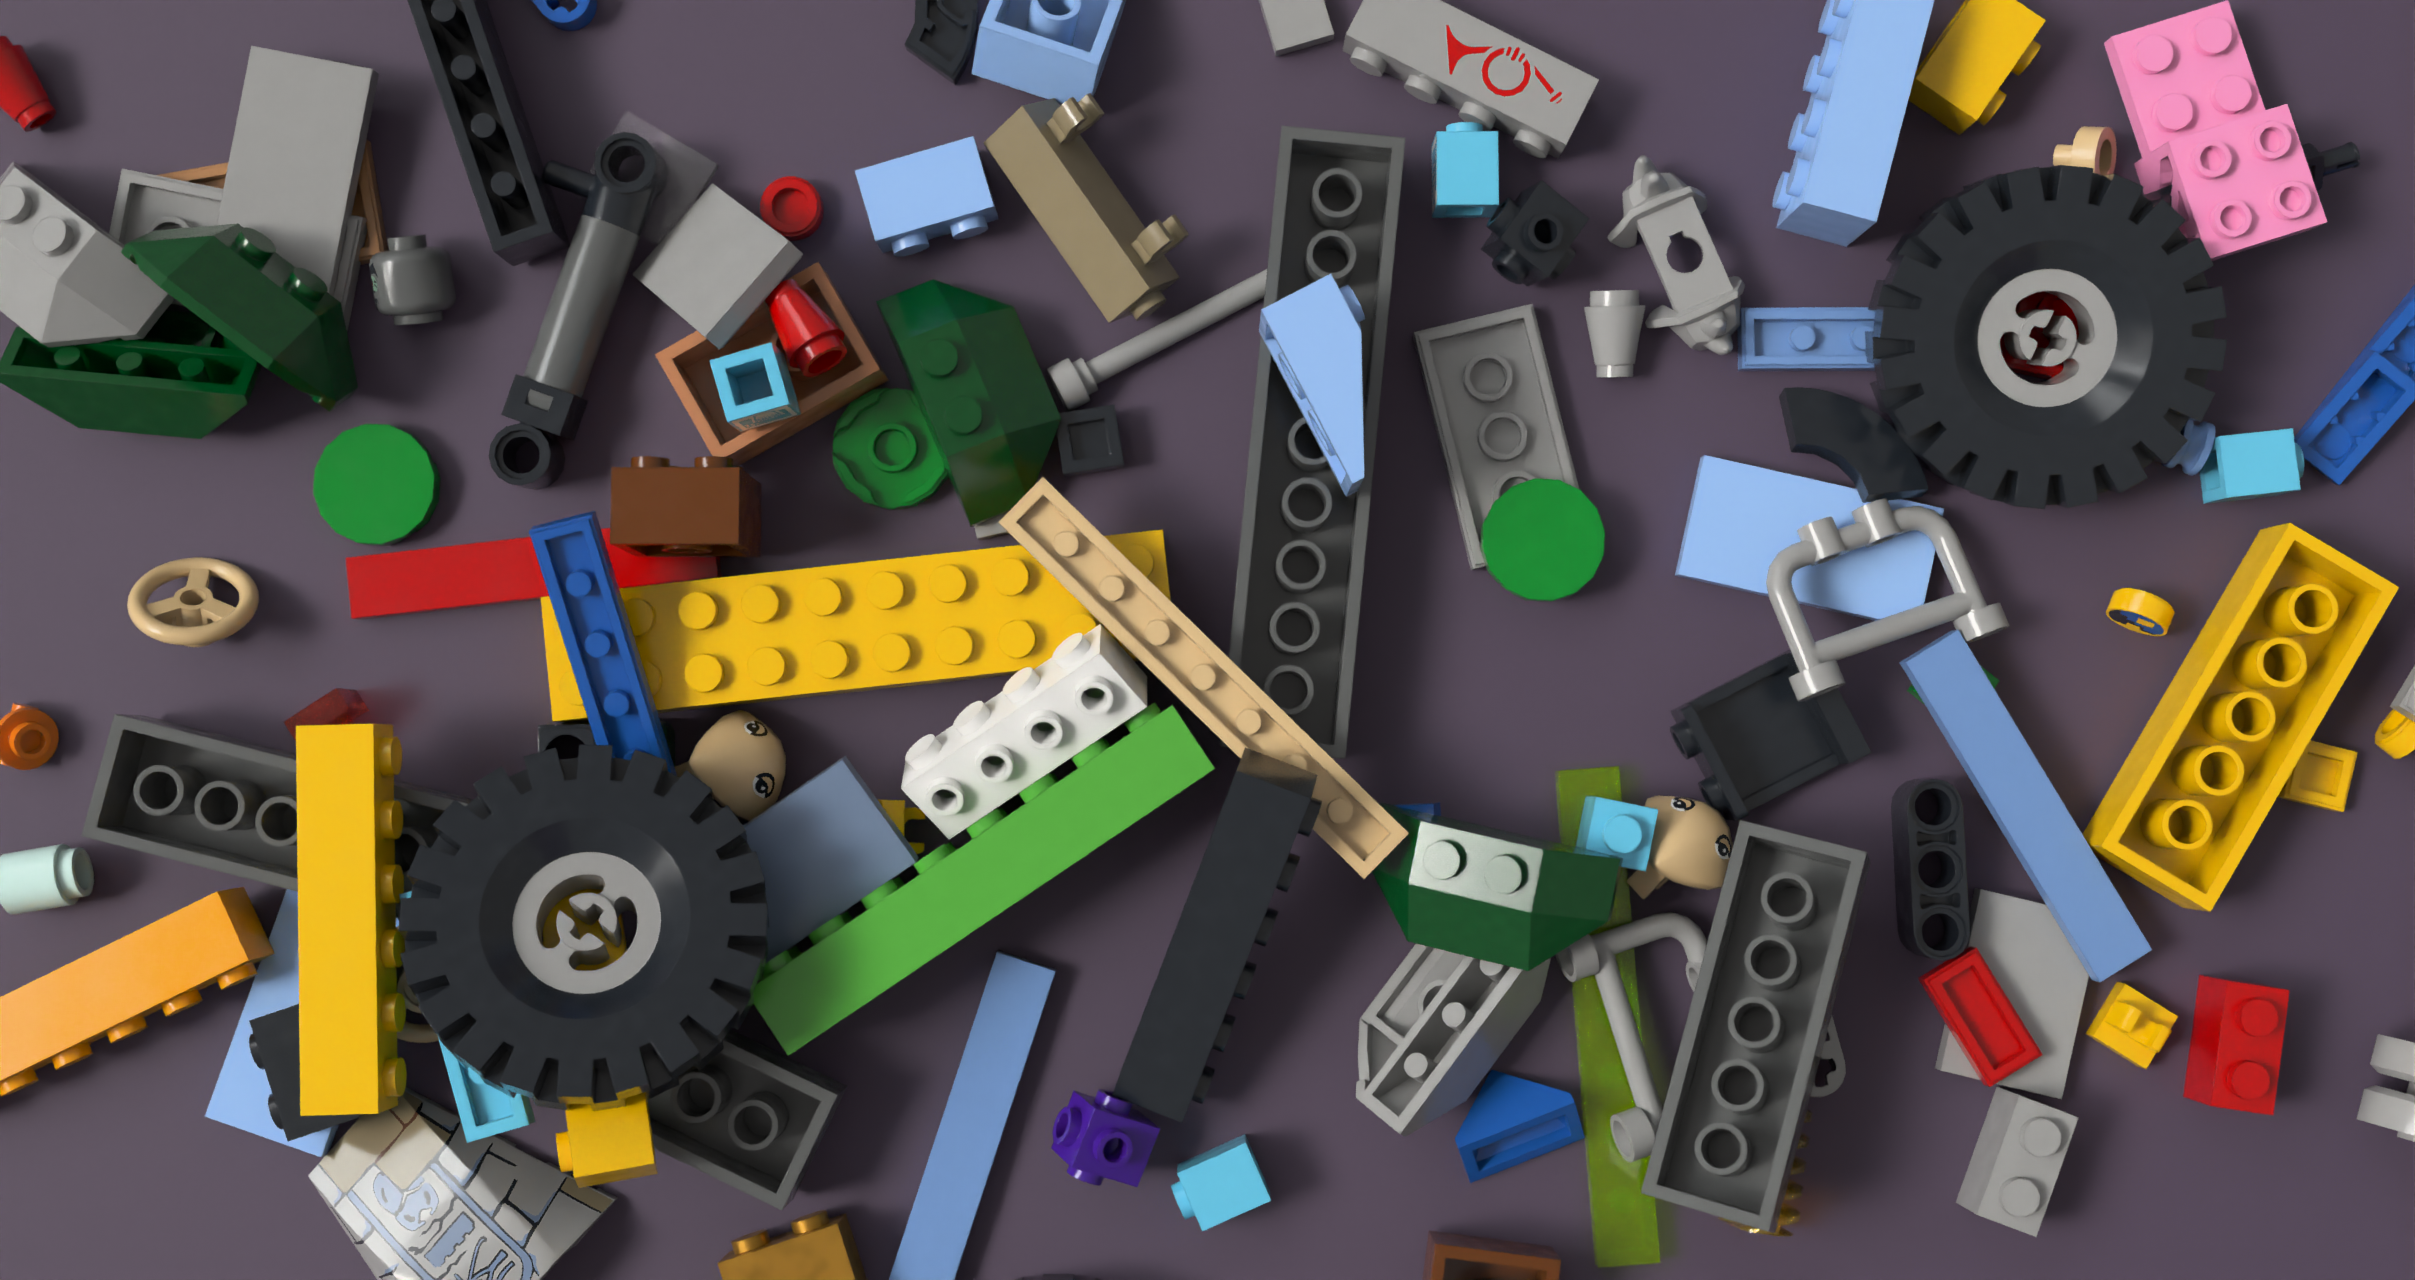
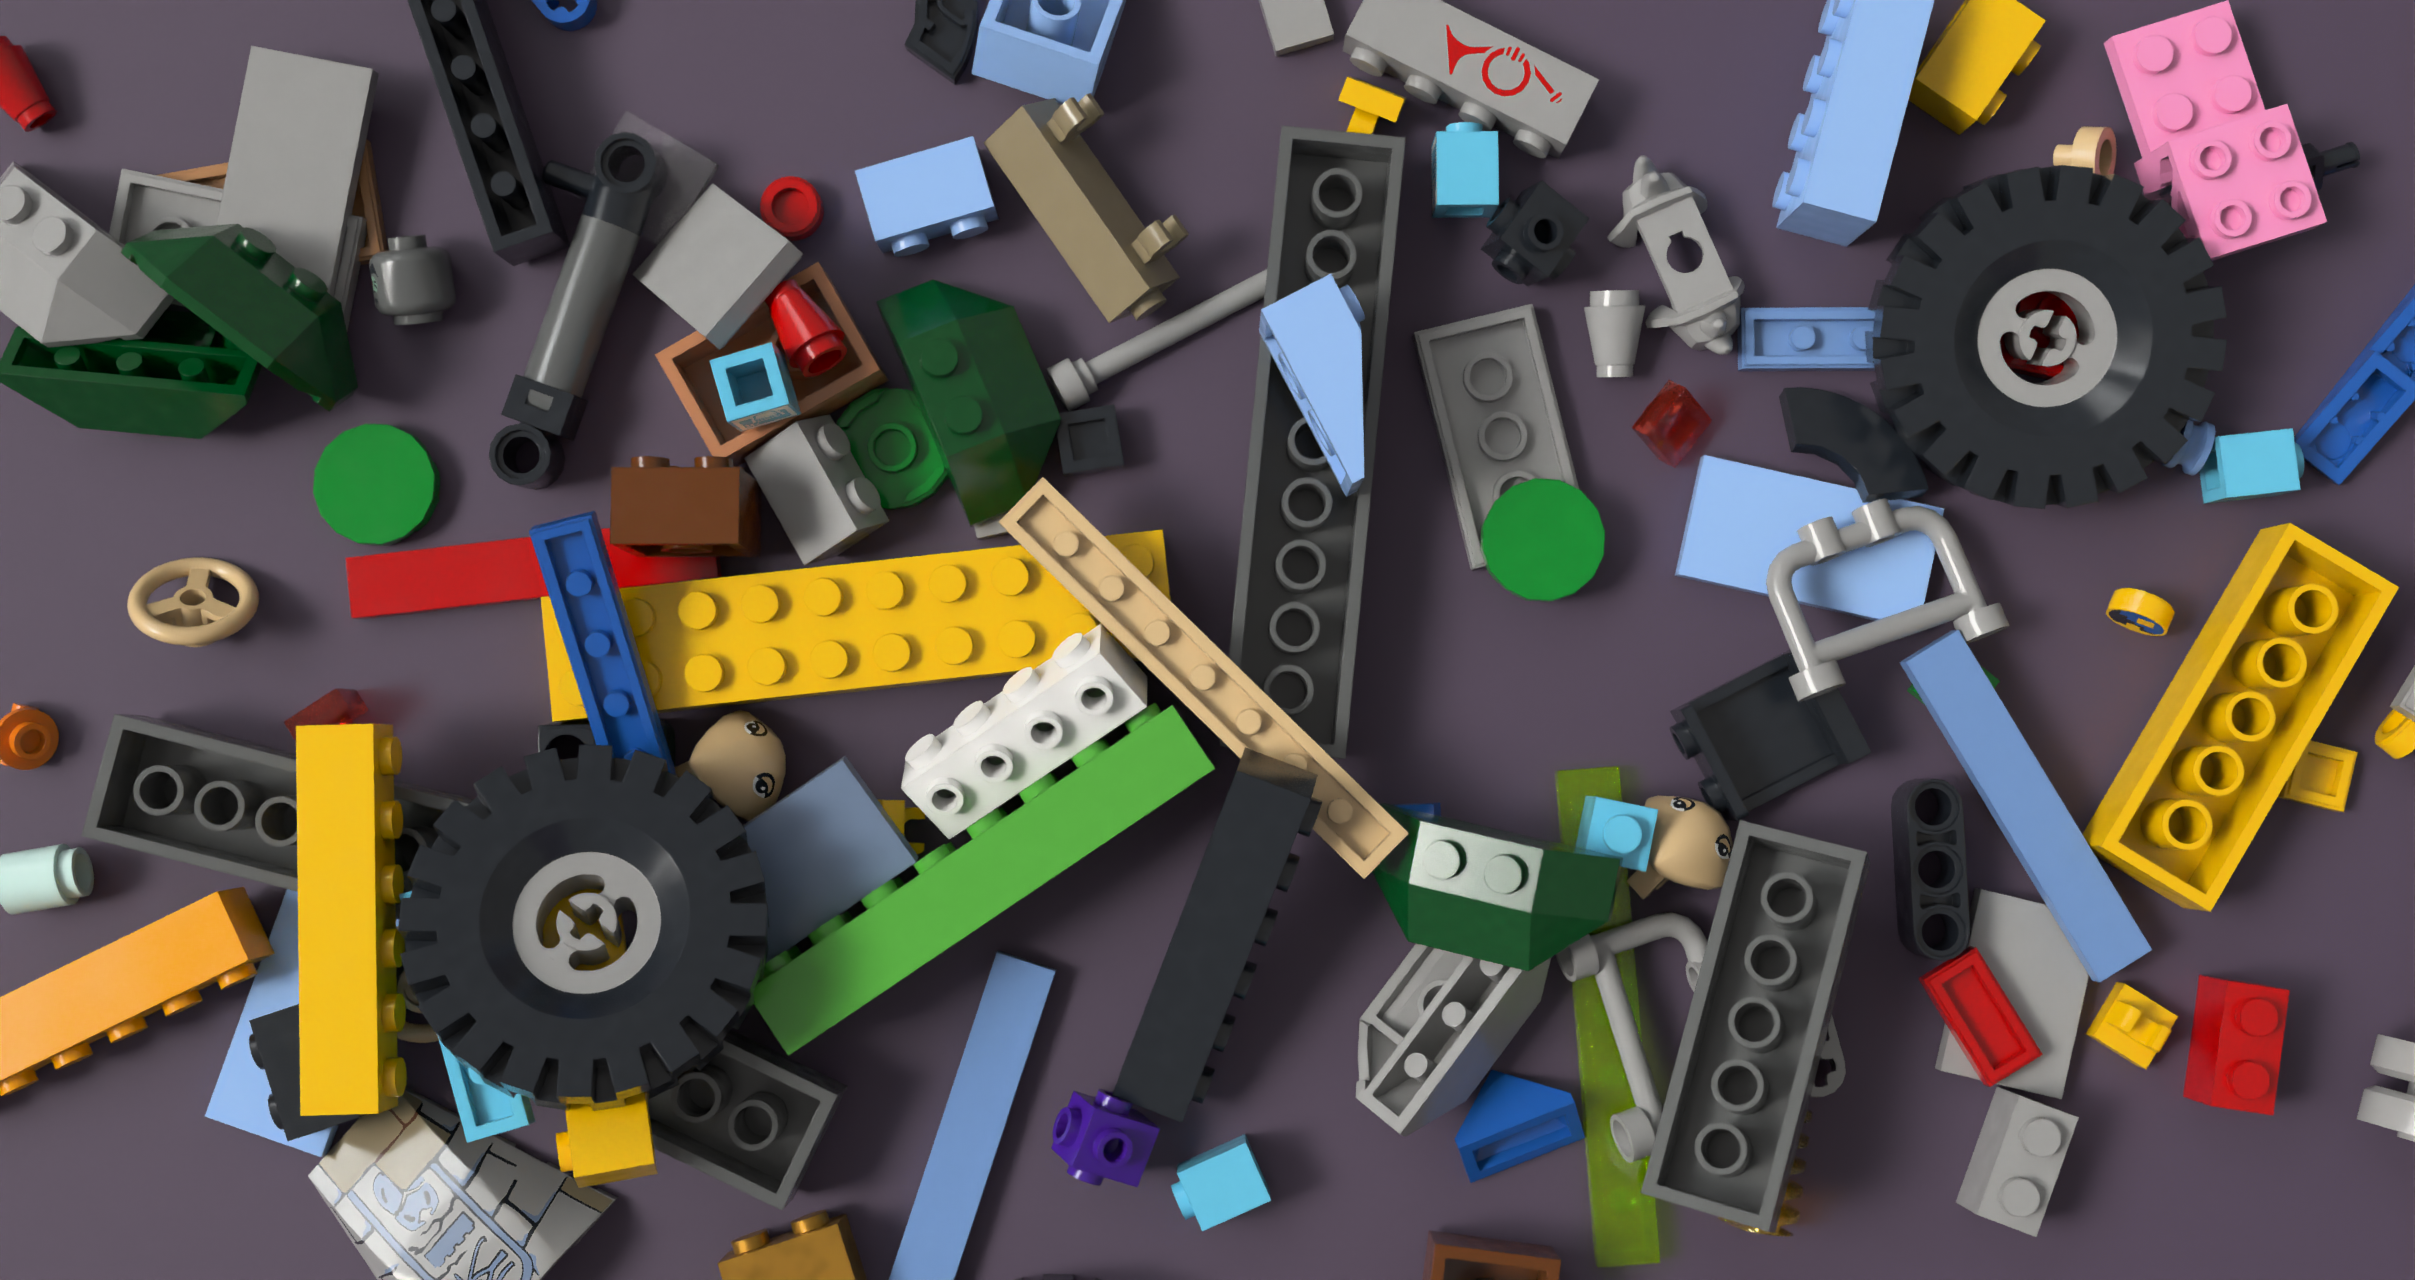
none -> light grey brick [744,414,889,566]
none -> yellow tile [1338,76,1406,134]
none -> clear red plate [1631,380,1712,468]

